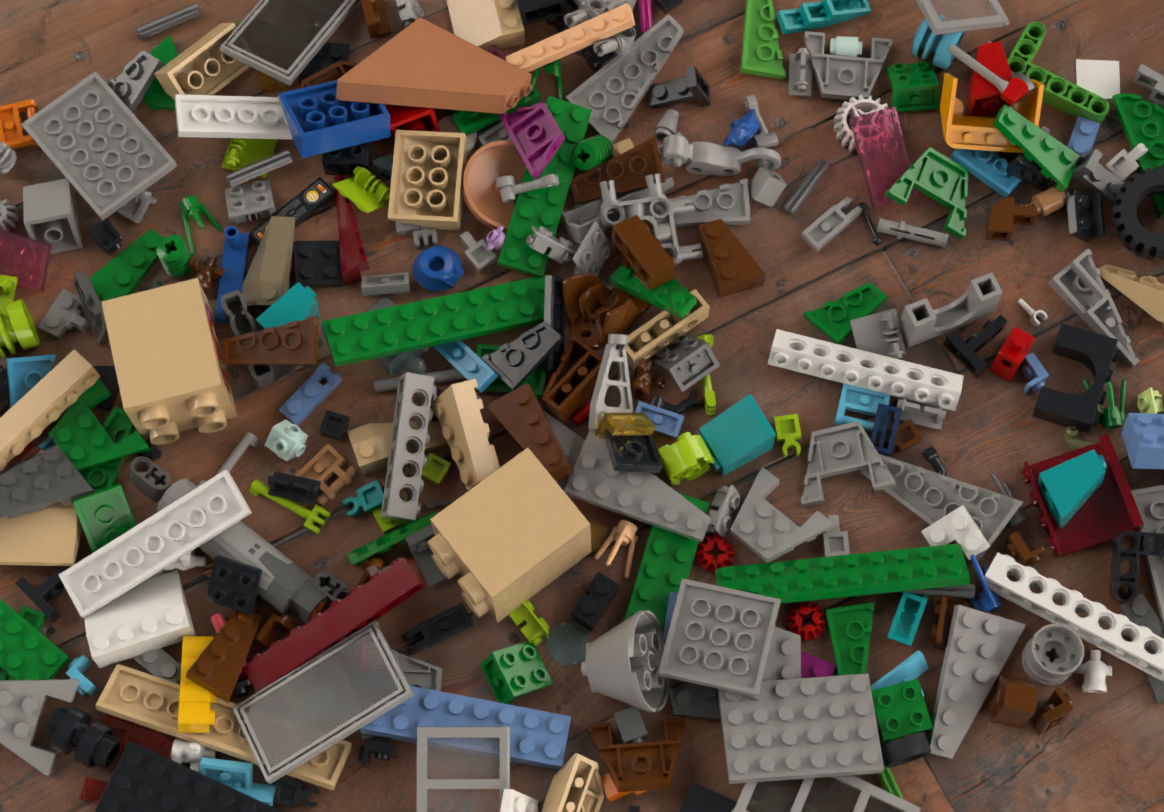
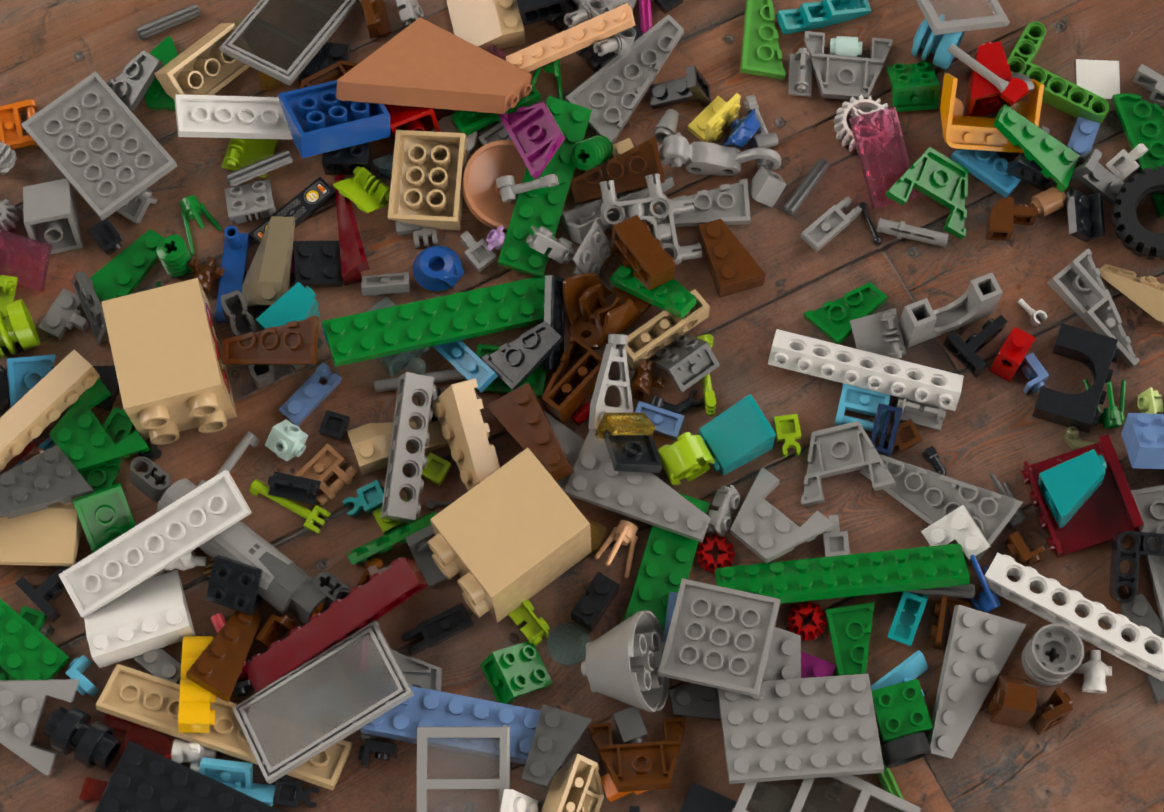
none -> dark grey wing [521,704,592,787]
none -> light yellow bracket [687,93,741,143]

